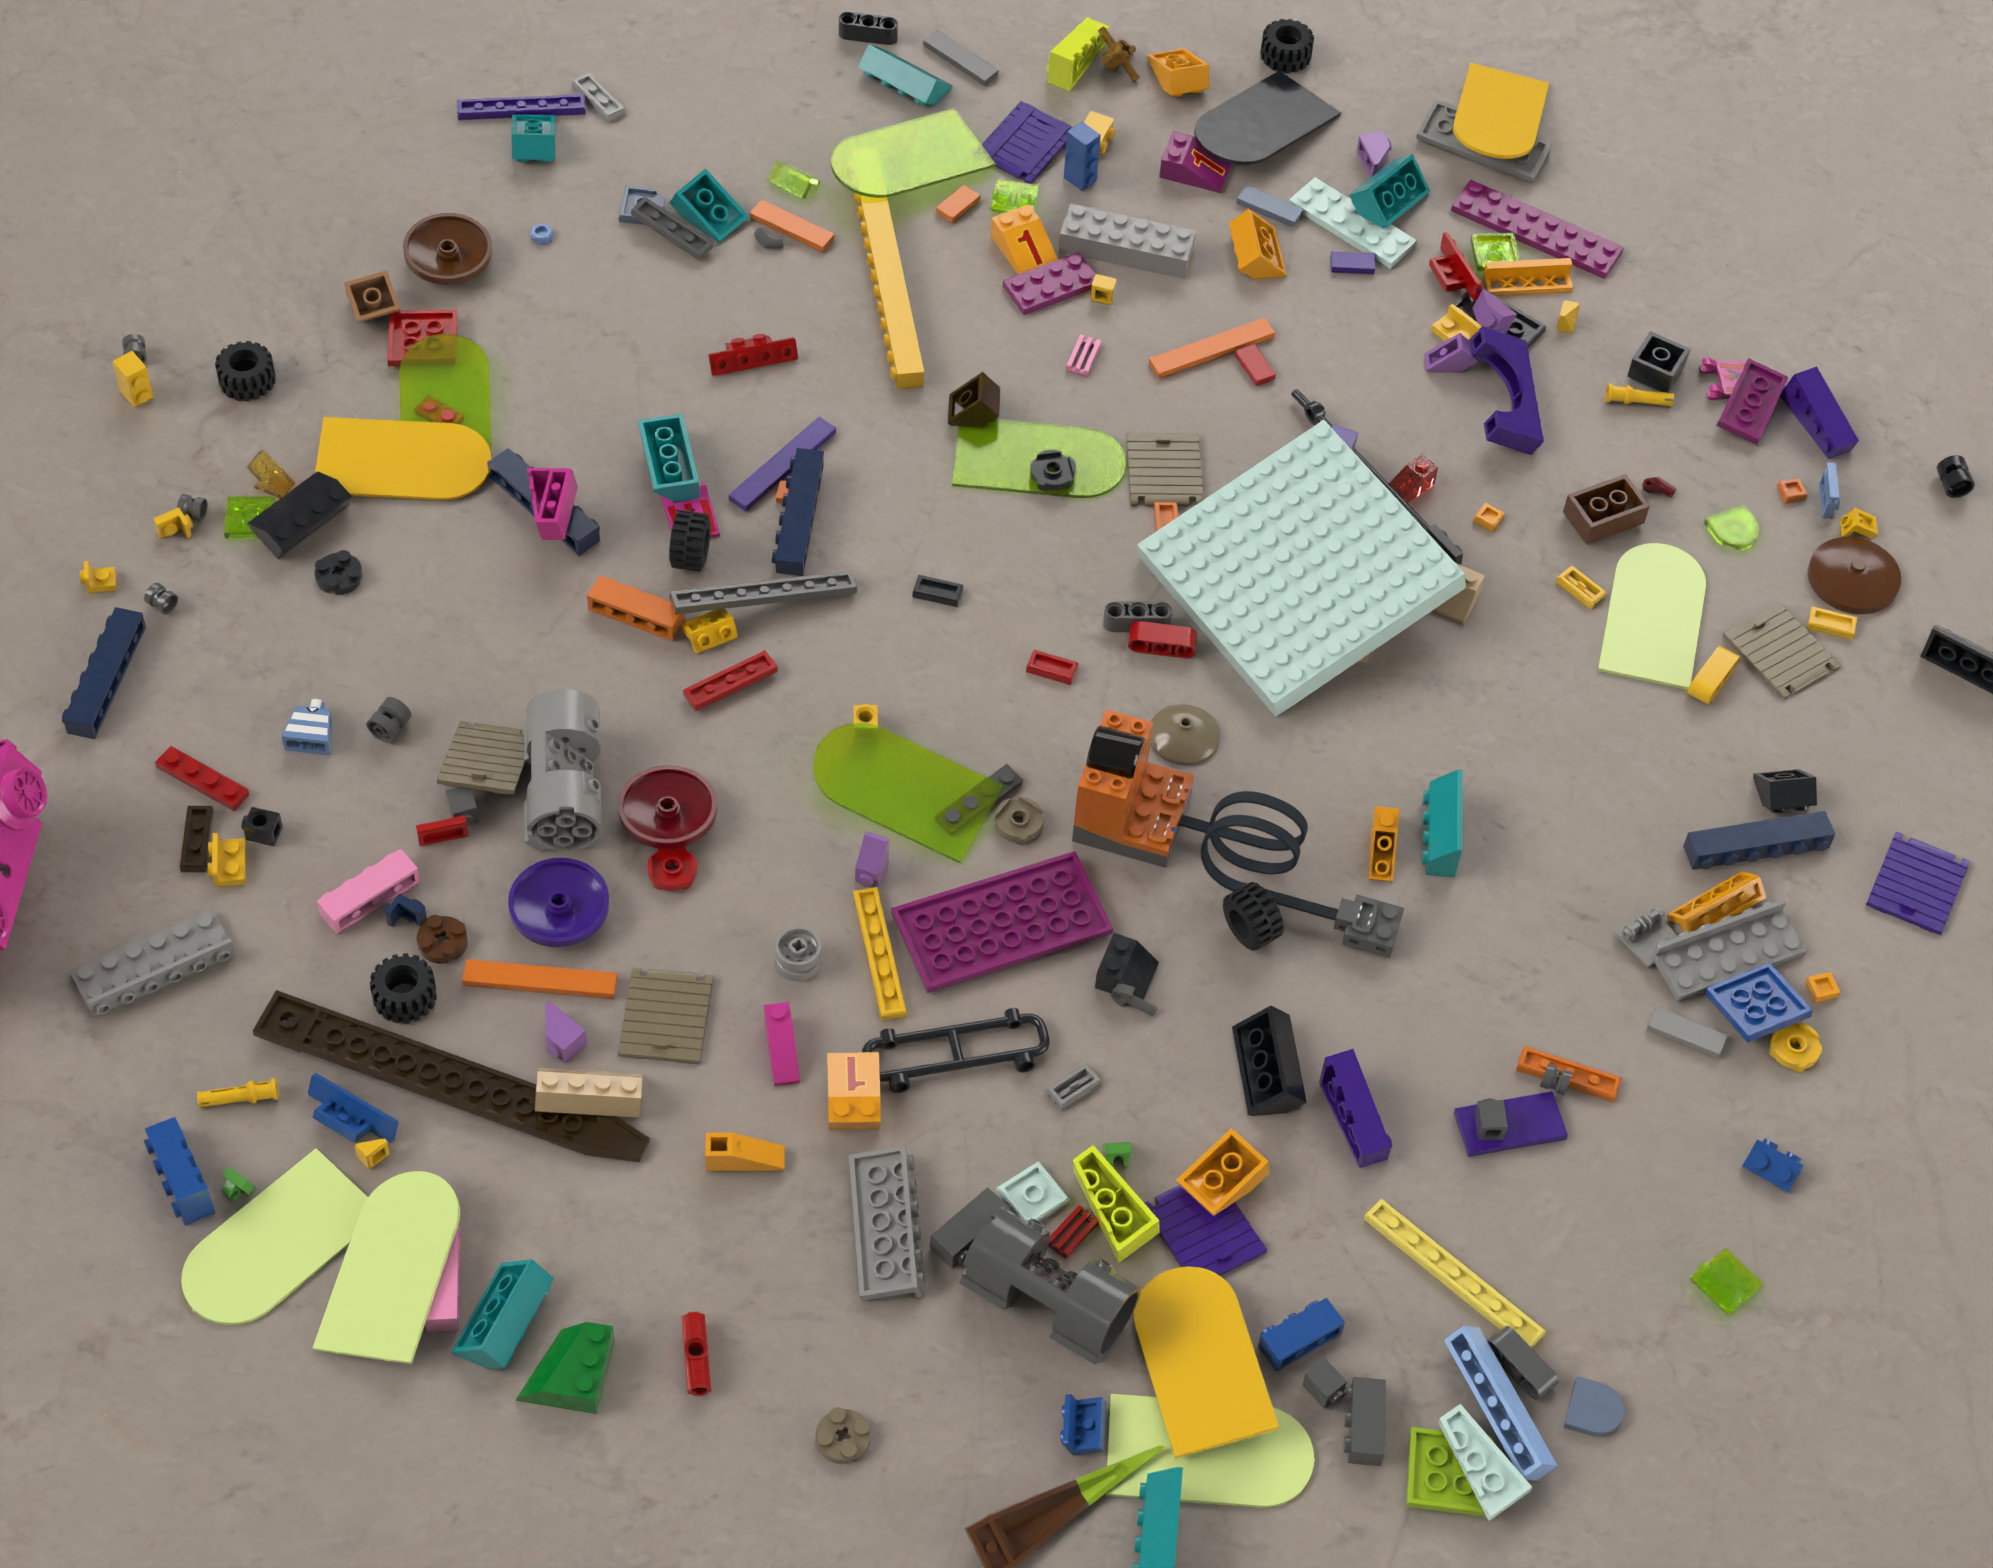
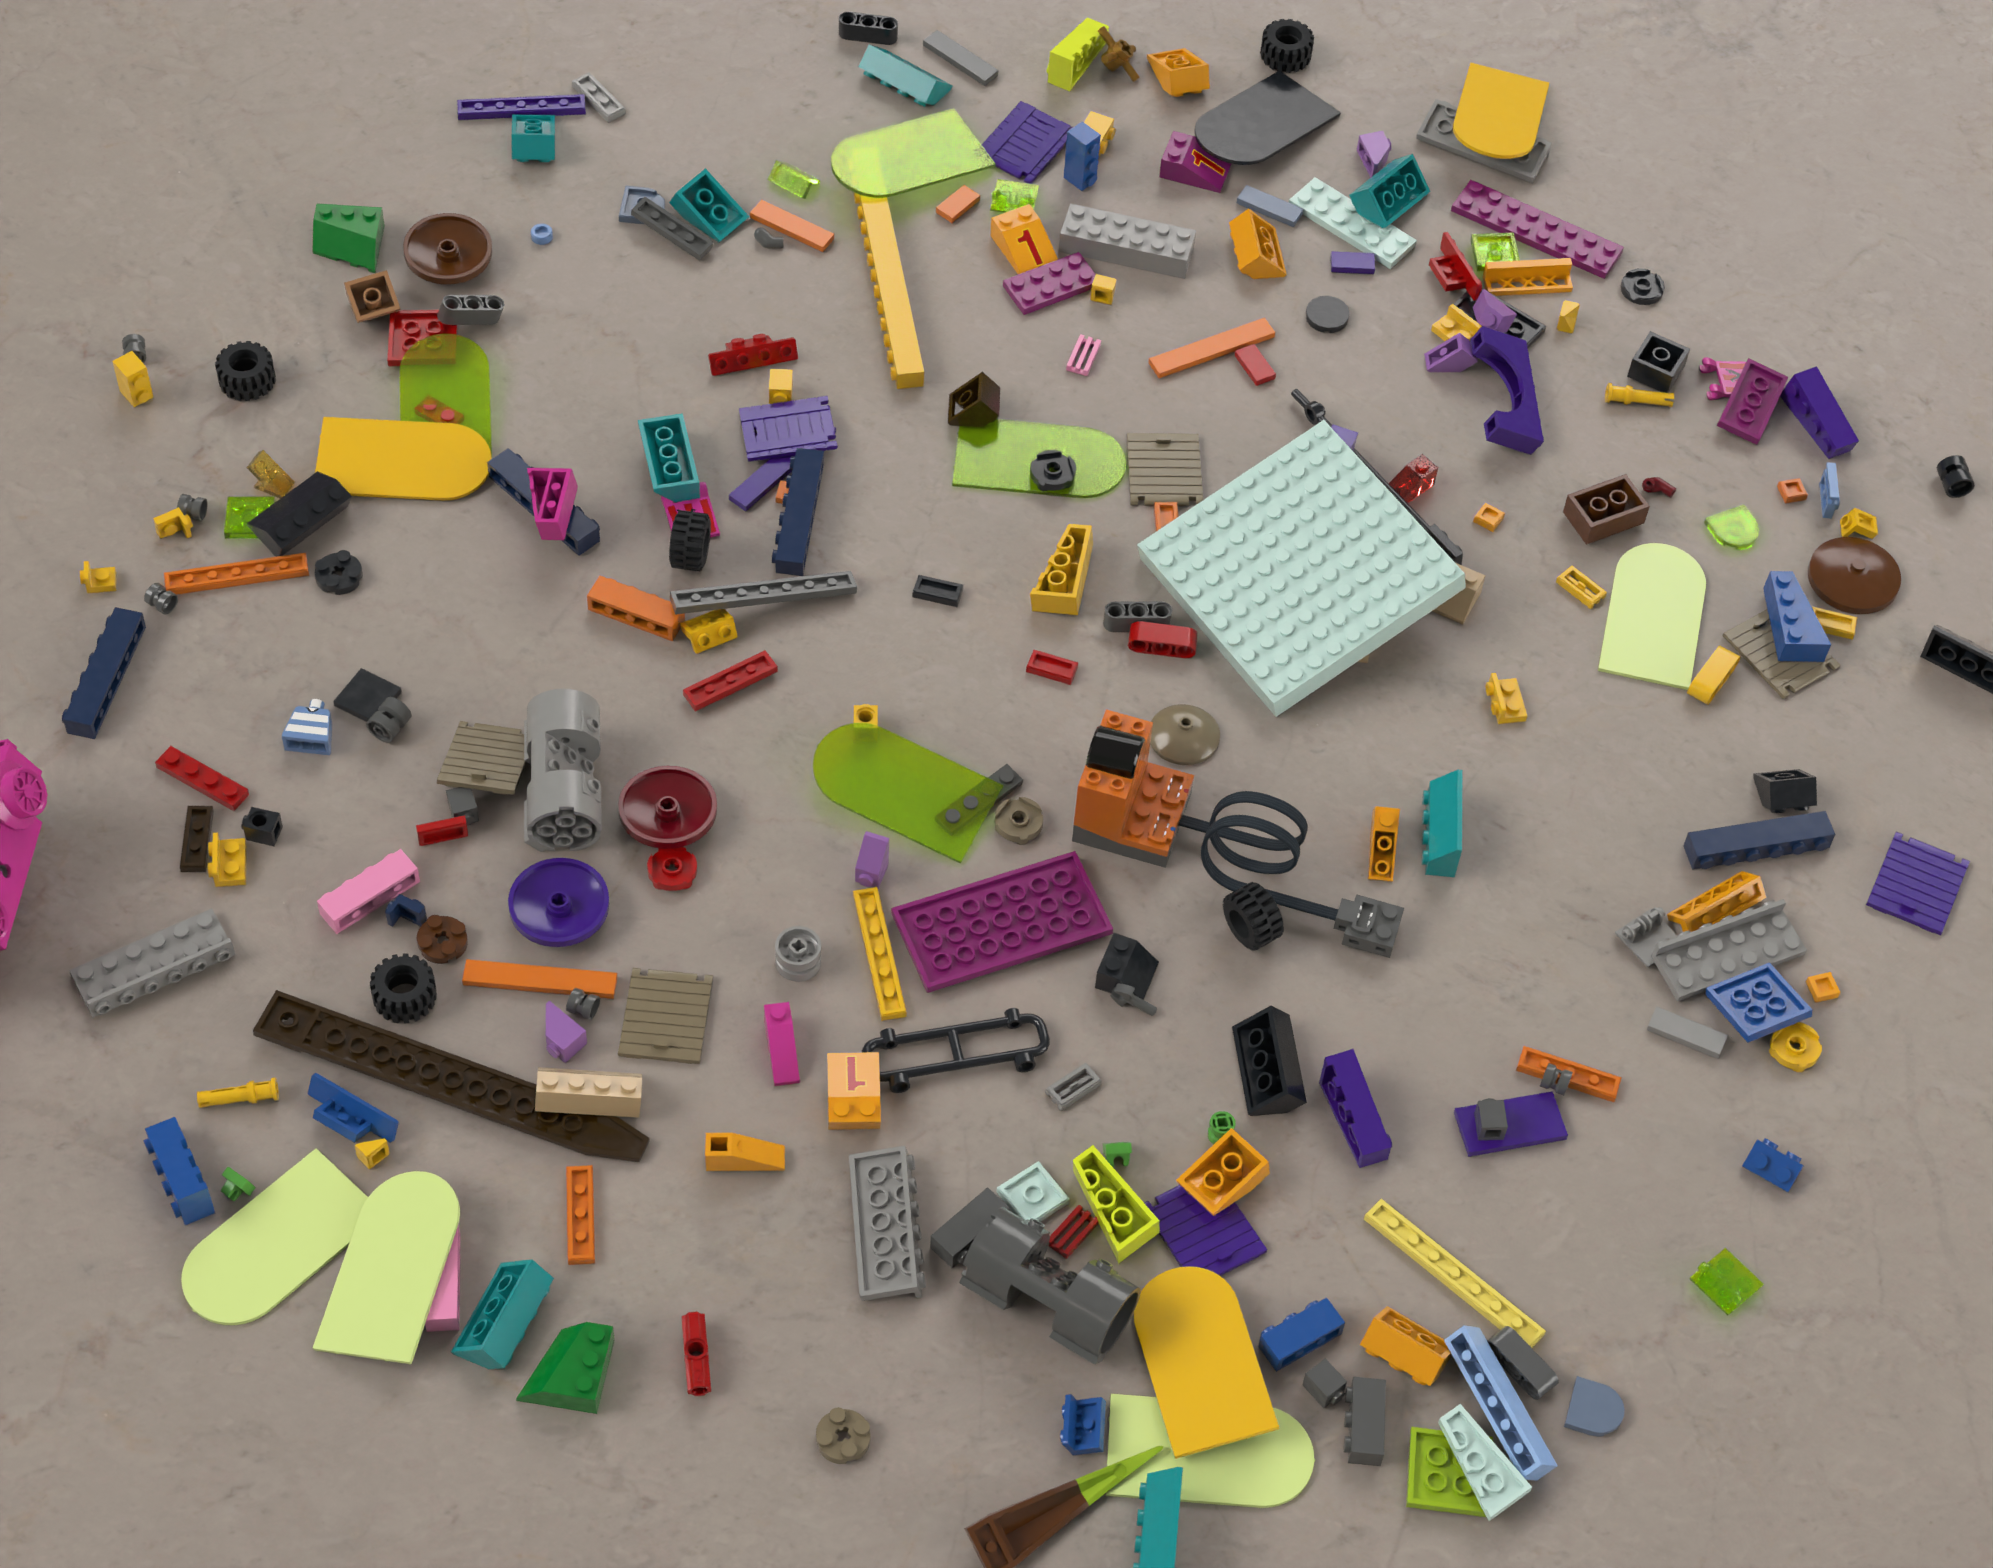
none -> orange tile [164,553,309,595]
none -> green wedge [312,203,385,273]
none -> black tile [333,668,402,722]
none -> dark grey beam [437,295,505,325]
none -> dark grey wheel [566,988,600,1020]
none -> orange tile [566,1165,595,1265]
none -> door [739,396,838,462]
none -> yellow brick [769,369,793,404]
none -> yellow wedge [1030,524,1093,615]
none -> bright green wheel [1208,1111,1235,1144]
none -> tile [1306,296,1350,333]
none -> light orange slope [1360,1306,1452,1386]
none -> yellow bracket [1485,673,1527,724]
none -> black tile [1620,268,1665,305]
none -> wedge [1763,571,1831,662]

